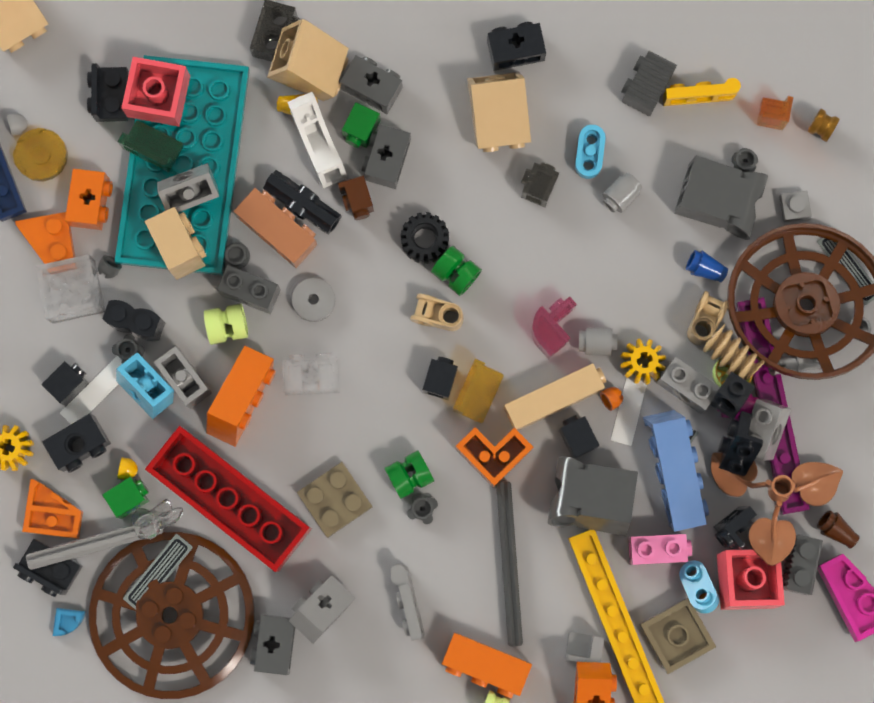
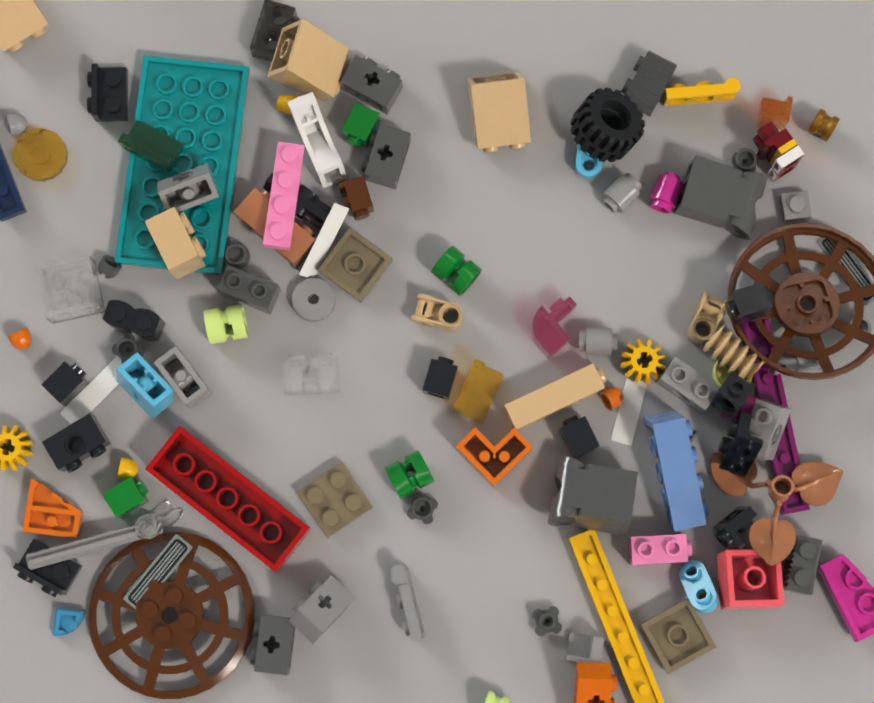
orange wing [15,212,77,270] -> none
orange brick [65,168,113,230] -> none
coral brick [121,57,190,127] -> none
orange wedge [206,346,276,447] -> none
black tyre [401,212,449,264] -> none
orange brick [442,632,532,699] -> none
black brick [487,22,546,71] -> none
dark grey axle [496,481,523,647] -> none
clear smoke brick [521,162,559,208] -> none
blue cone [686,250,728,283] -> none
reddish brown cone [817,510,860,549] -> none
none -> orange hinge [7,328,32,350]
none -> bright pink plate [263,142,305,251]
none -> white sticker [299,203,349,278]
none -> dark tan plate [318,227,393,303]
none -> dark grey plate [532,606,562,636]
none -> black tyre [570,88,645,162]
none -> dark pink brick [650,172,684,214]
none -> black brick [725,282,772,325]
none -> dark red hips [753,121,804,182]

